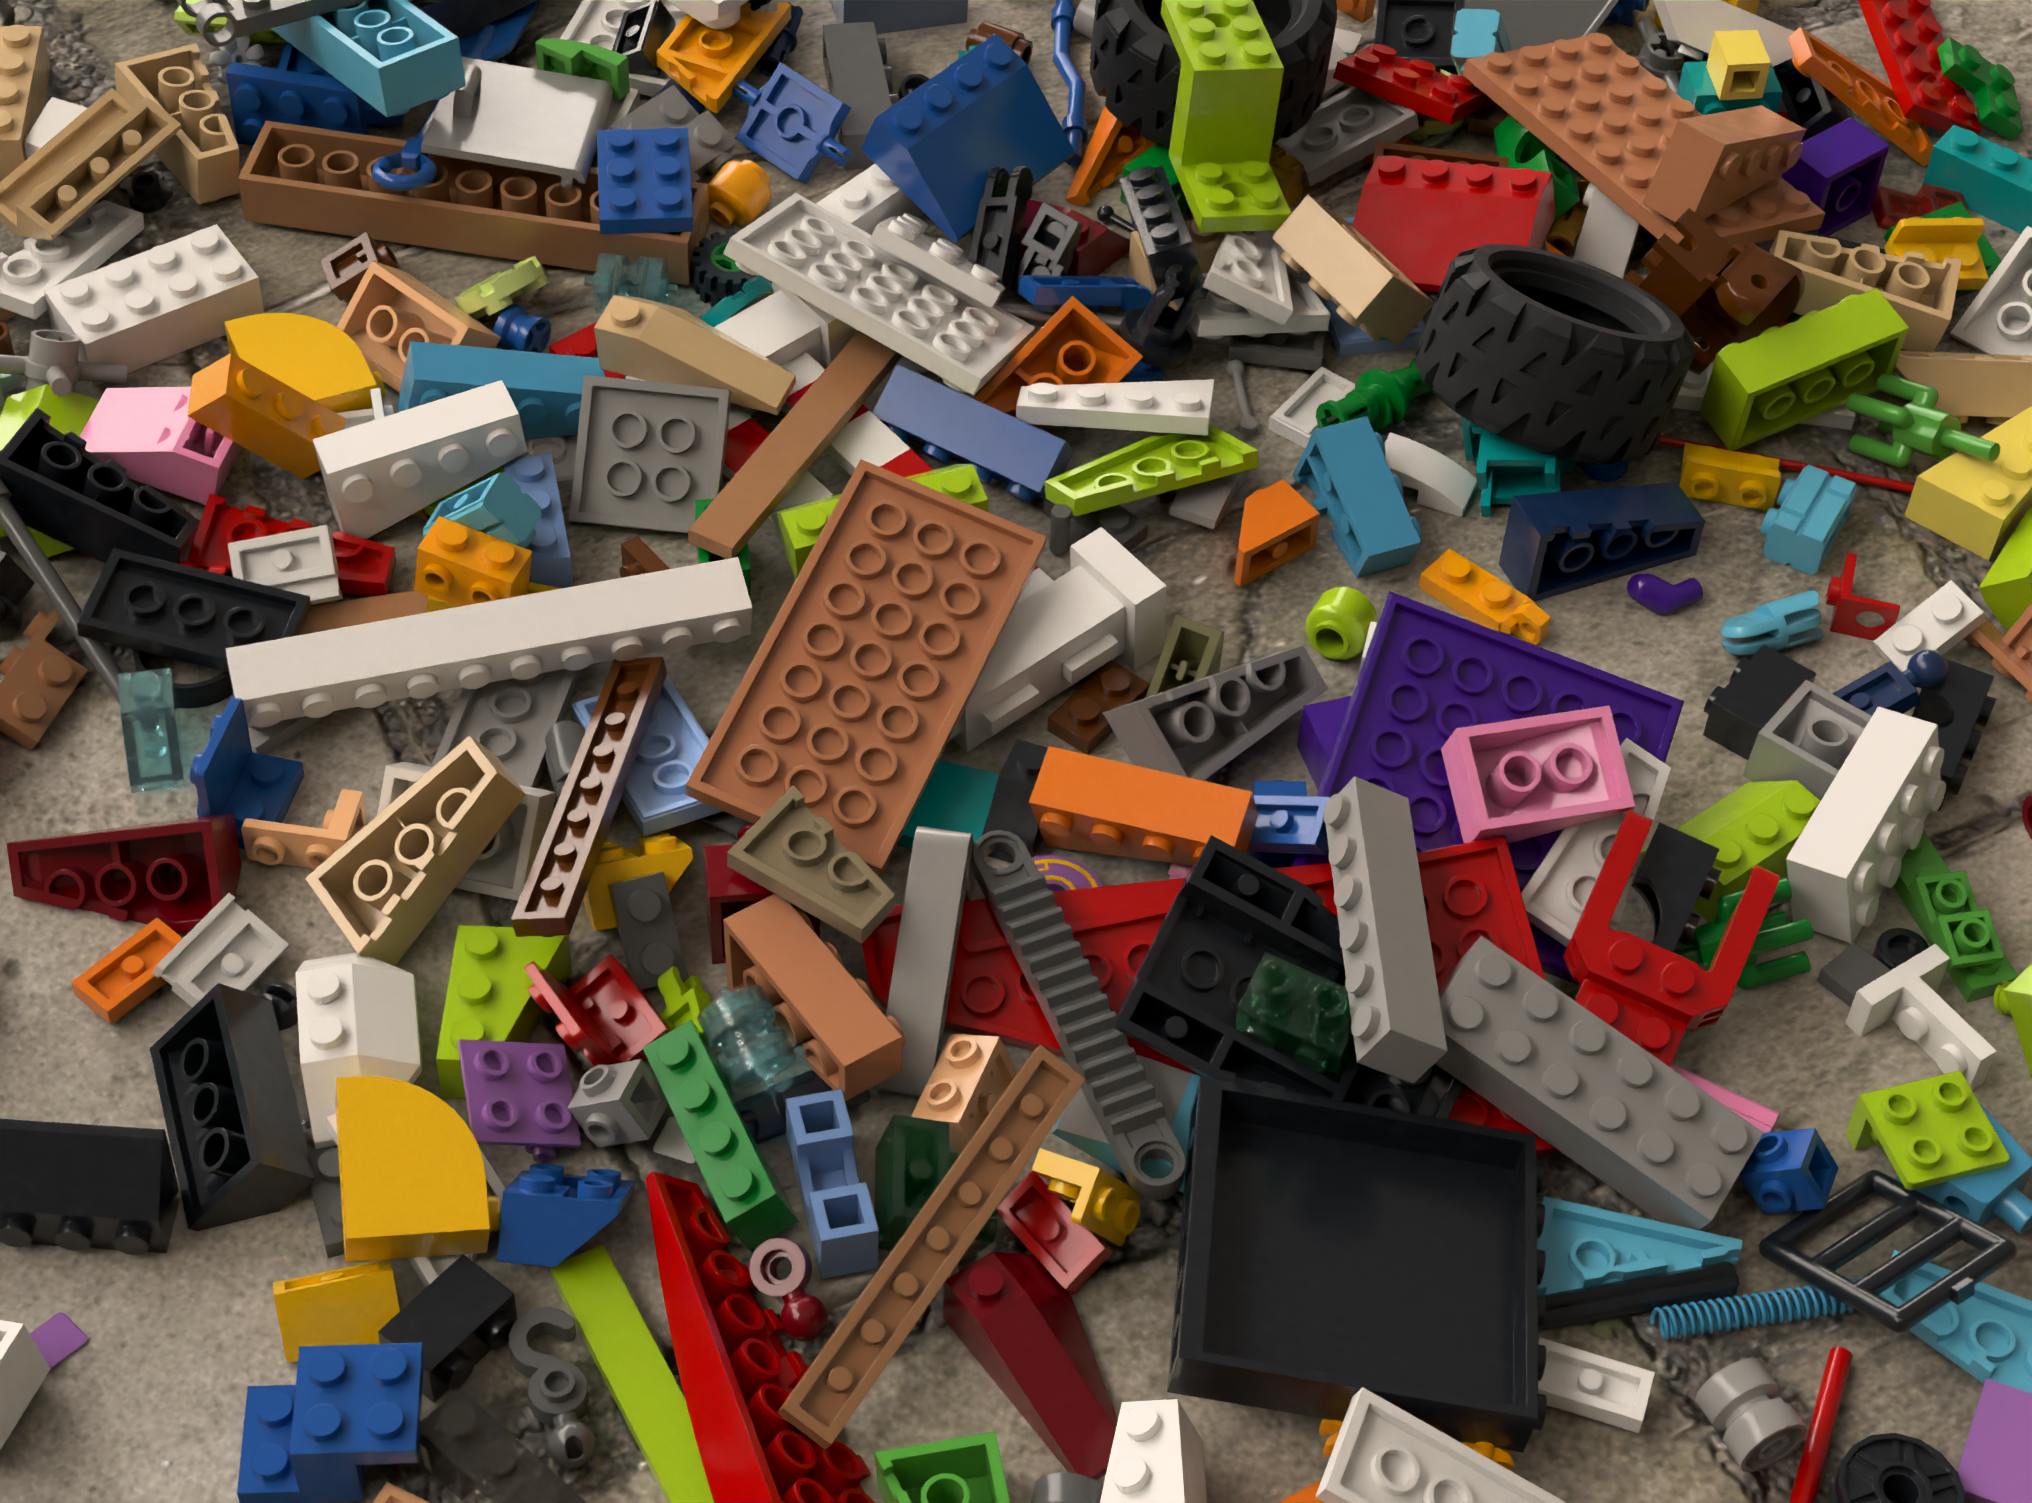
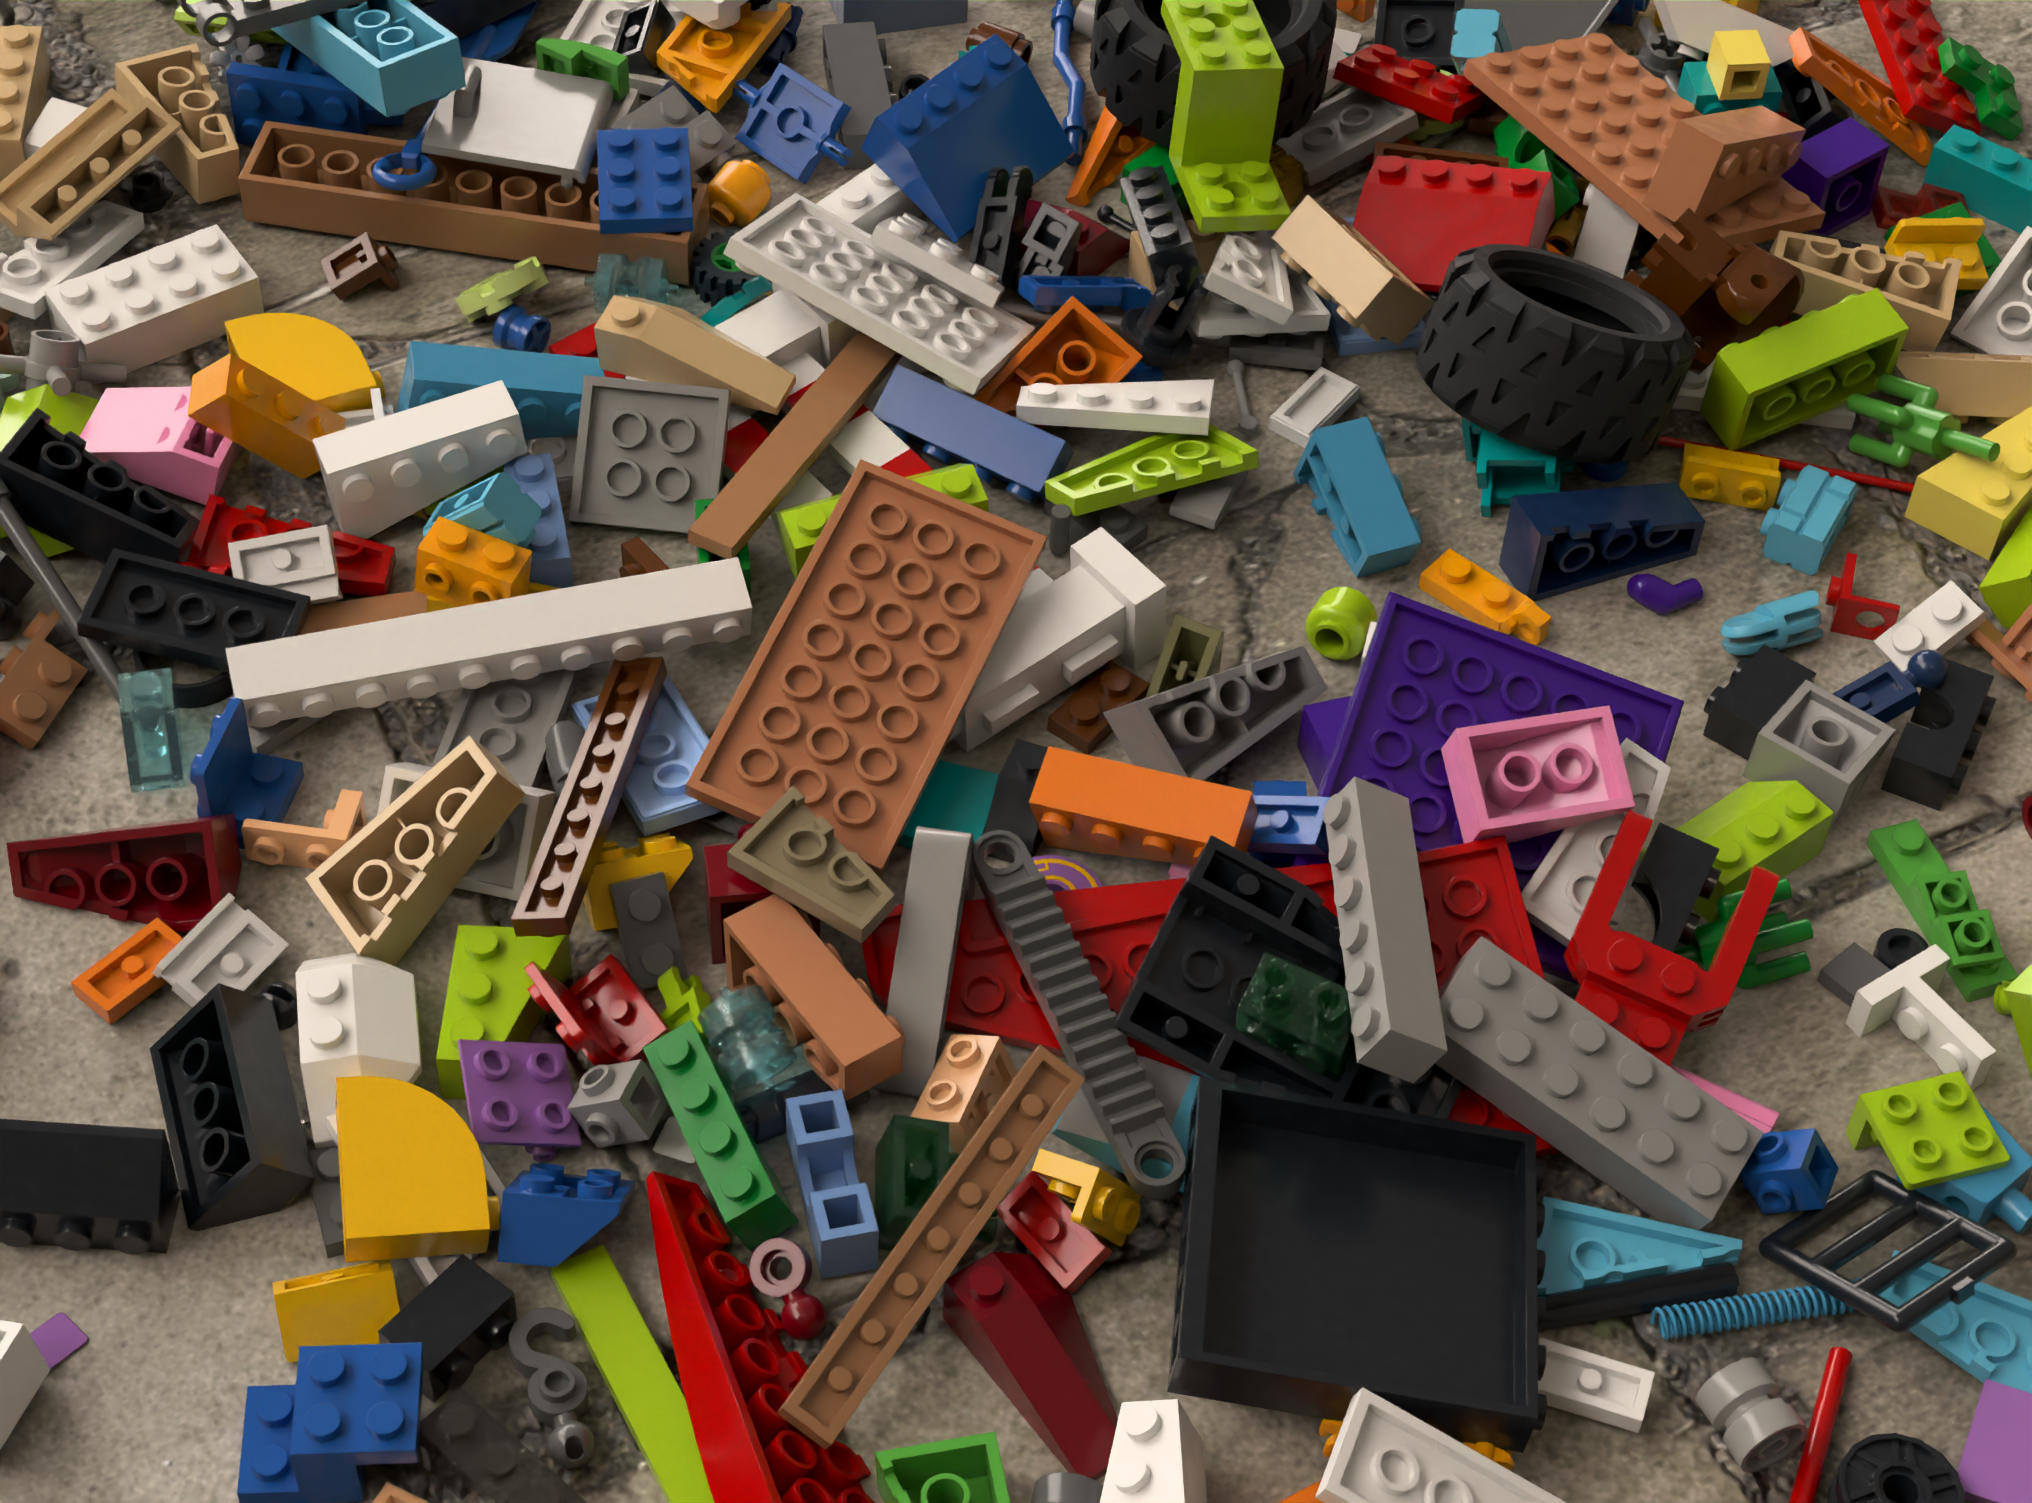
light nougat slope [337,261,501,393] -> none
orange slope [1234,479,1320,587] -> none
green piece [1316,357,1434,430] -> none
white slope [1384,432,1477,517] -> none
white brick [1786,707,1946,944] -> none

